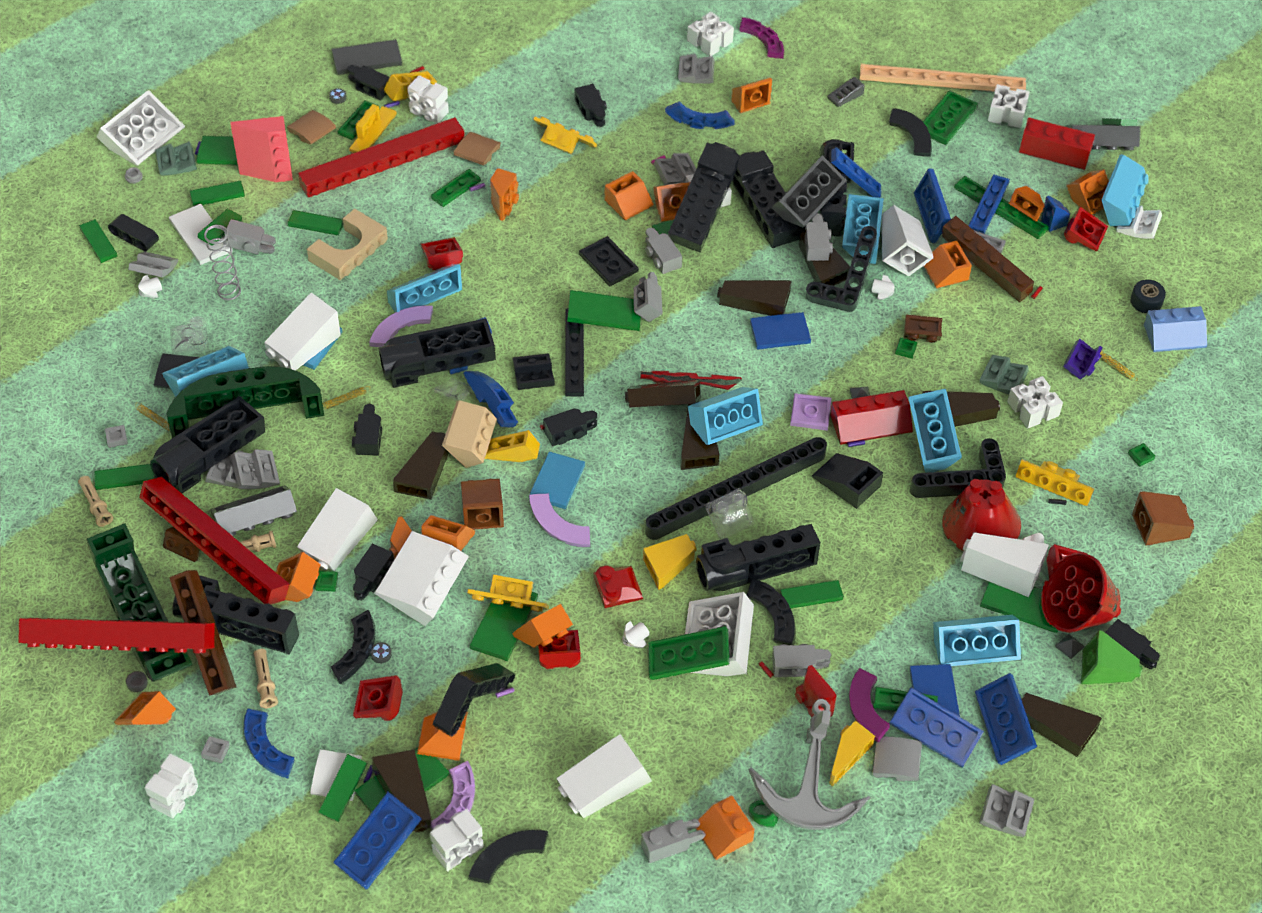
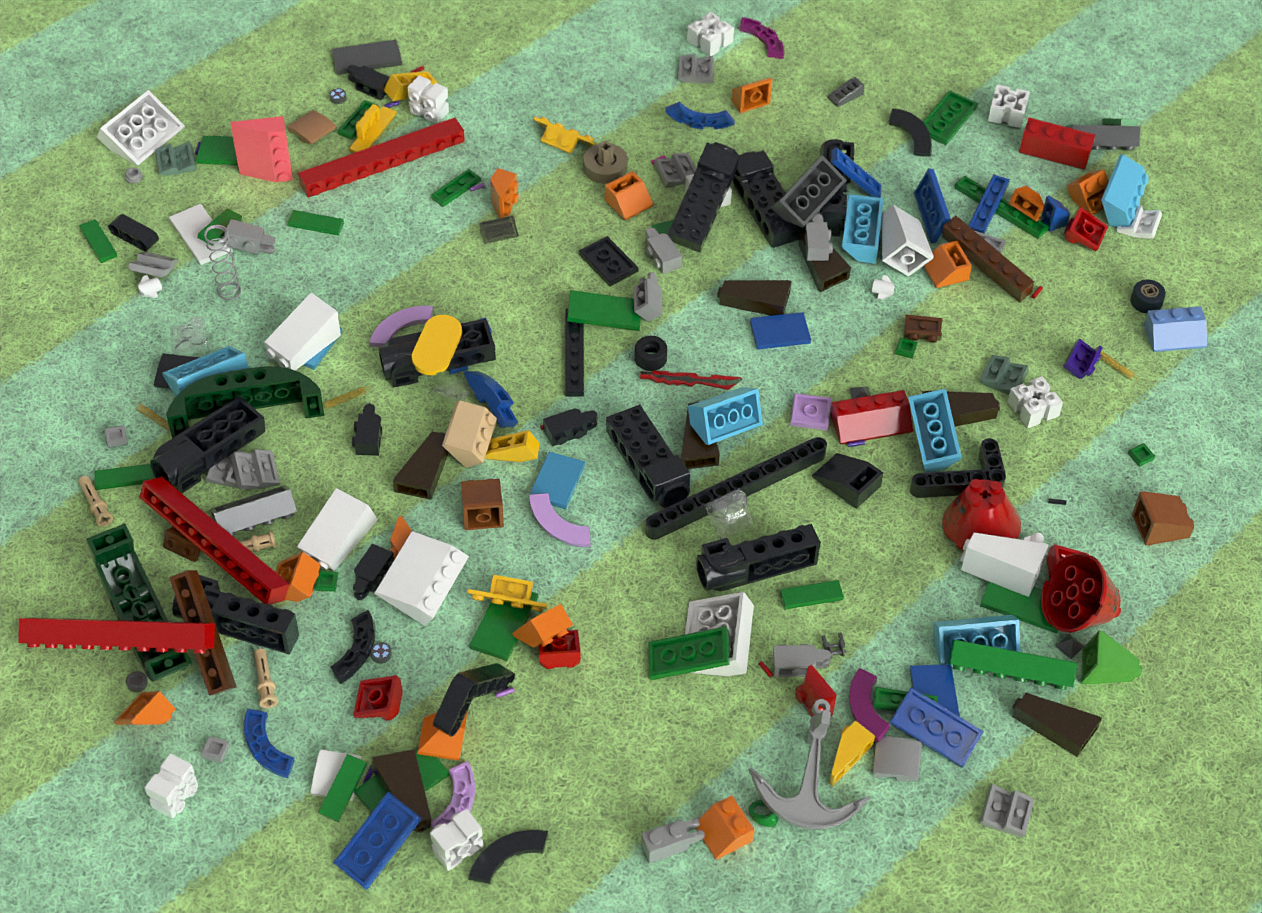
green tile [190,180,245,207] -> none
tan arch [307,209,388,280] -> none
medium azure slope [387,264,462,313] -> none
red slope [421,237,463,271] -> none
orange slope [421,515,475,551] -> none
medium nougat slope [453,132,501,166] -> none
black slope [513,353,555,390] -> none
white slope [557,734,652,818] -> none
black hinge [574,84,607,127] -> none
red slope [593,565,643,609] -> none
white piece [622,621,649,648] -> none
dark brown slope [625,379,701,408] -> none
yellow slope [643,534,697,590] -> none
orange slope [653,182,690,221] -> none
black tile [747,579,796,646] -> none
black beam [806,226,877,312] -> none
light nougat plate [860,64,1026,92] -> none
blue tile [975,673,1037,765] -> none
yellow bracket [1016,459,1094,506] -> none
black hinge [1105,619,1160,670] -> none
none -> yellow tile [412,315,462,375]
none -> clear smoke slope [480,216,519,244]
none -> dark tan piece [583,141,628,184]
none -> black brick [606,405,690,508]
none -> black tyre [634,336,667,371]
none -> dark grey piece [821,632,846,659]
none -> green brick [948,639,1077,690]

